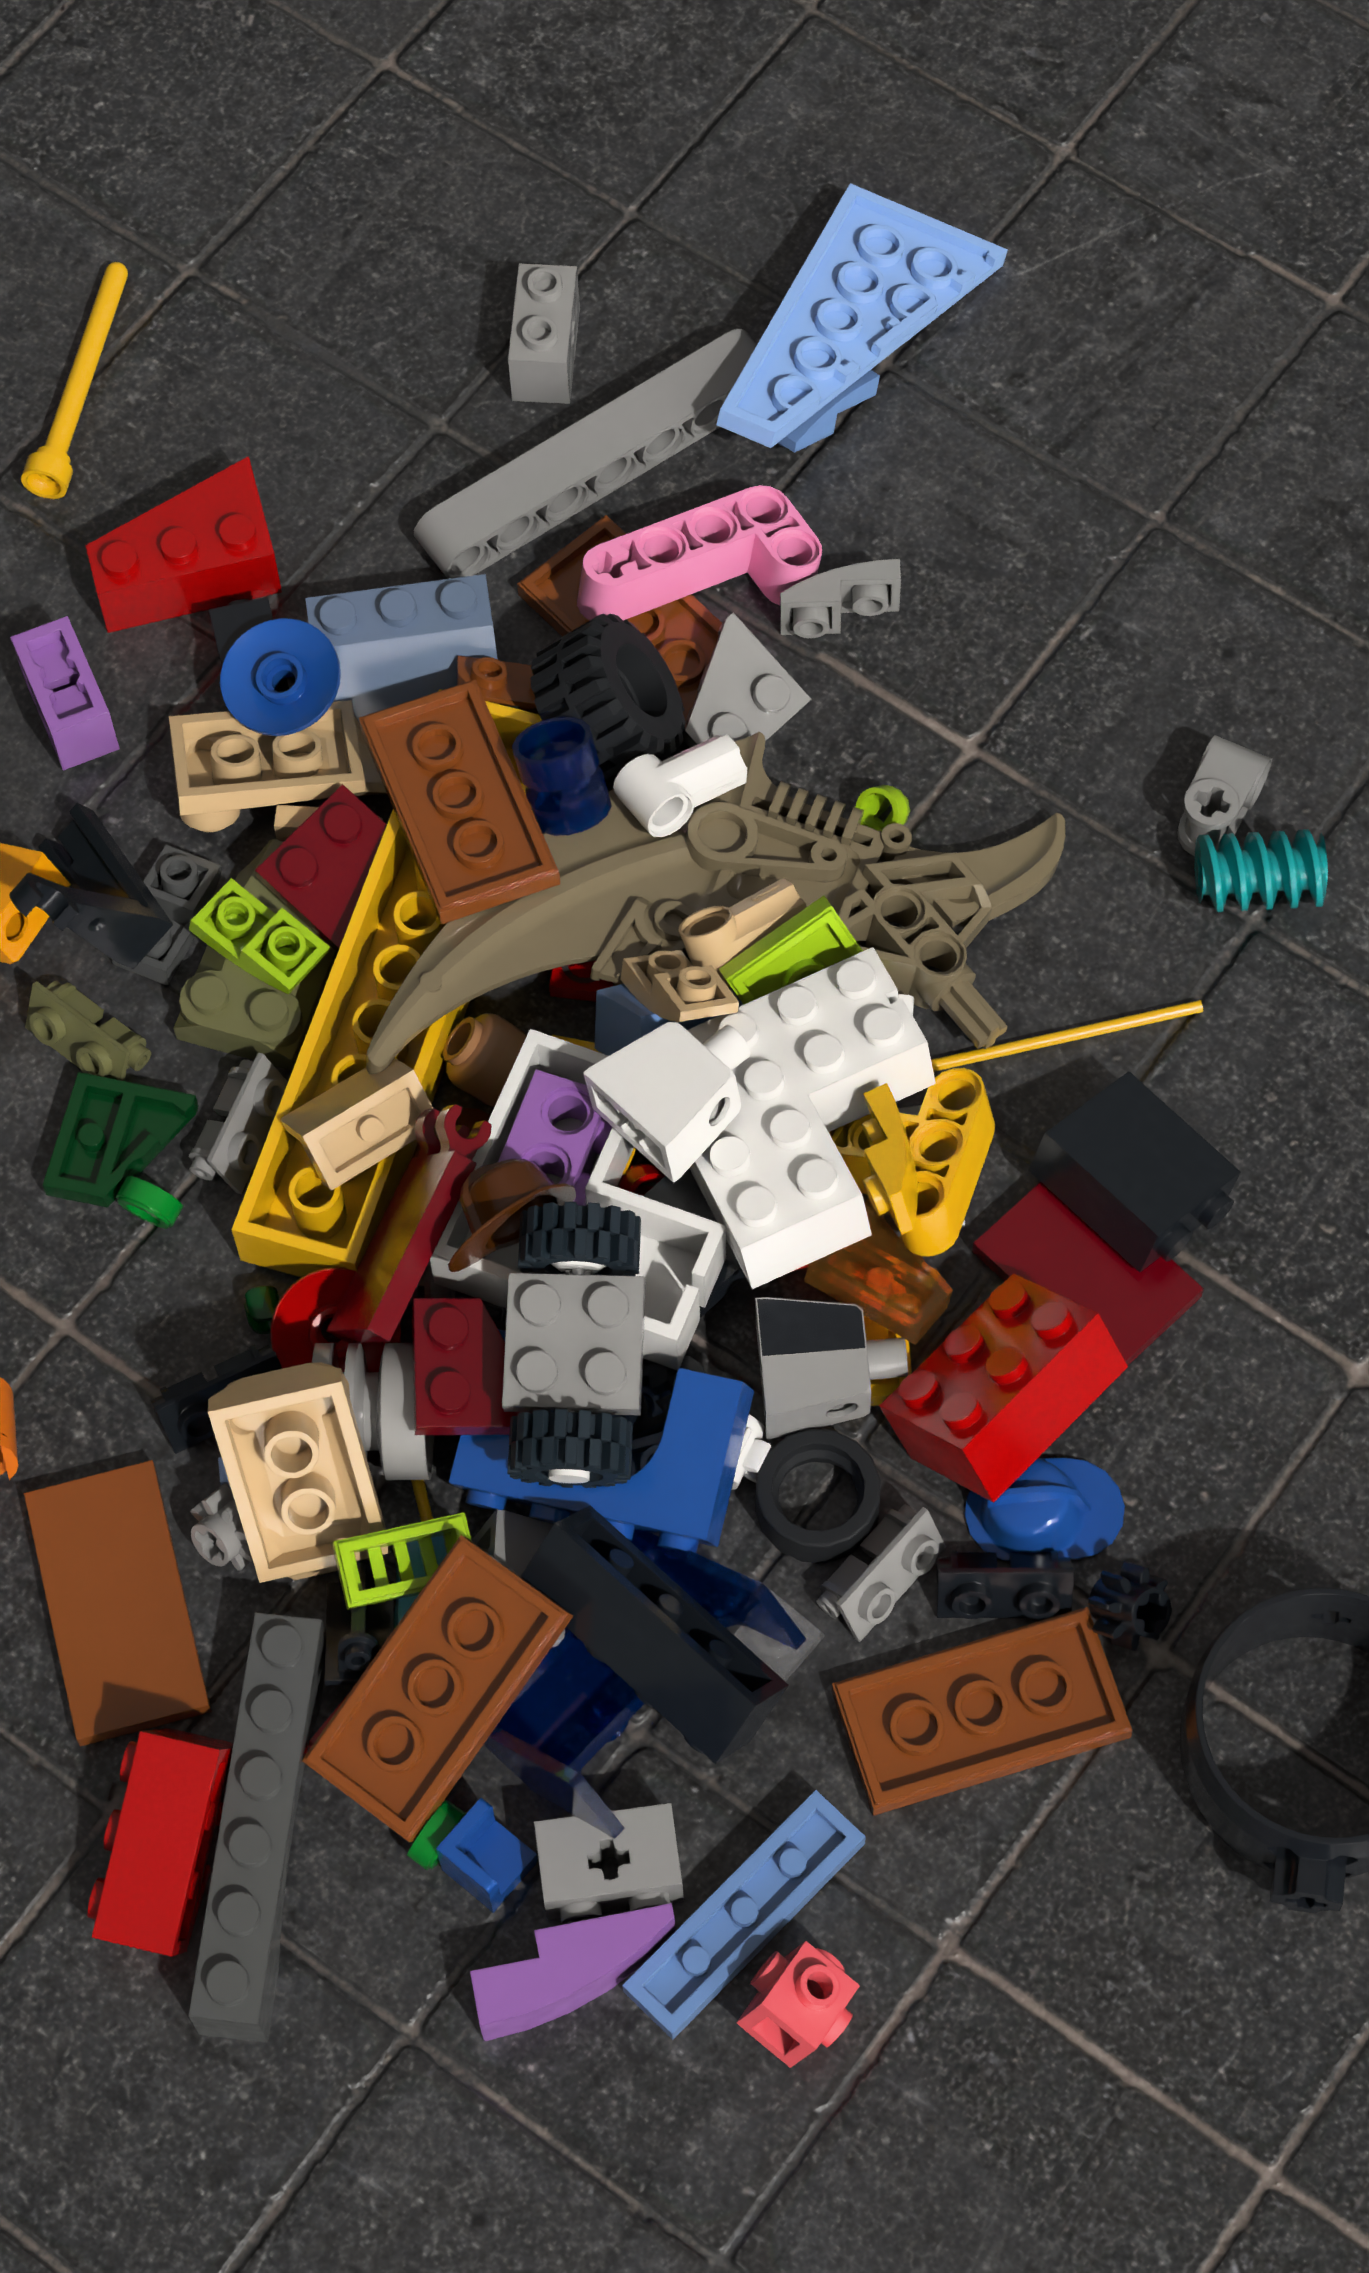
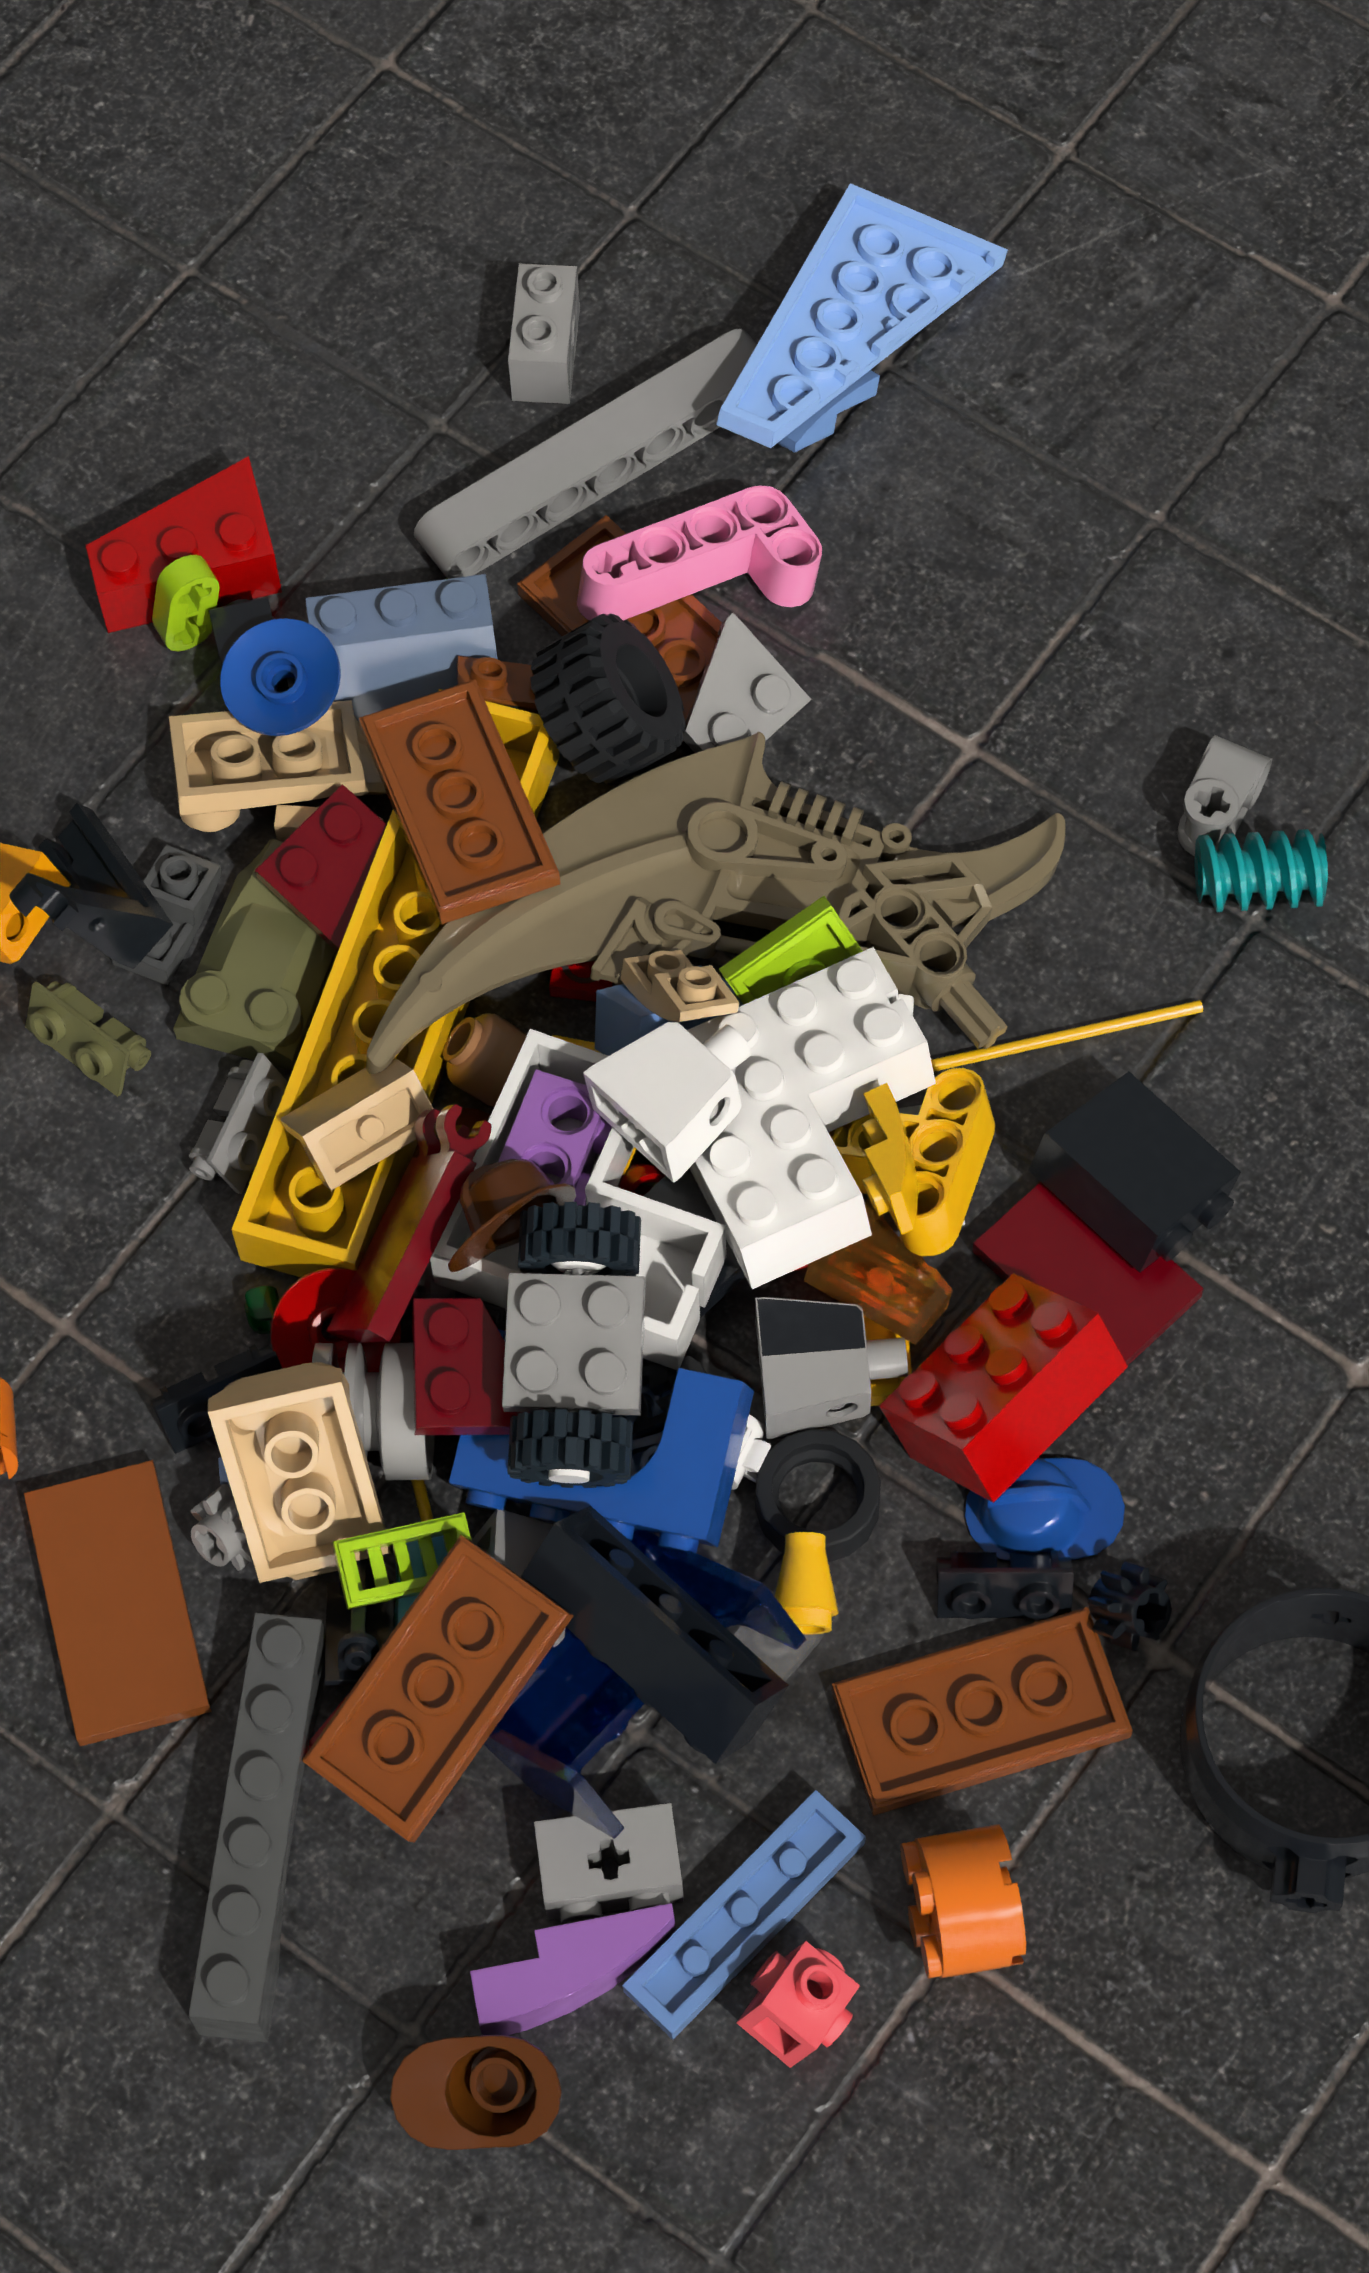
medium lavender brick [10,616,120,770] -> none
yellow piece [21,262,128,499] -> none
dark green wing [43,1072,199,1208] -> none
red wedge [88,1728,233,1957] -> none
green tile [116,1176,183,1229] -> none
lime slope [189,878,330,995] -> none
green tile [407,1800,467,1870] -> none
blue panel [436,1798,538,1913] -> none
clear blue wheel [512,717,612,836] -> none
white piece [613,734,747,837] -> none
tan piece [678,878,807,988] -> none
light grey slope [780,559,901,638] -> none
light grey hinge [816,1504,946,1642] -> none
lime hinge [855,785,910,832] -> none
none -> lime beam [152,555,220,652]
none -> reddish brown piece [390,2034,562,2150]
none -> yellow cone [771,1532,839,1635]
none -> orange brick [900,1824,1026,1979]

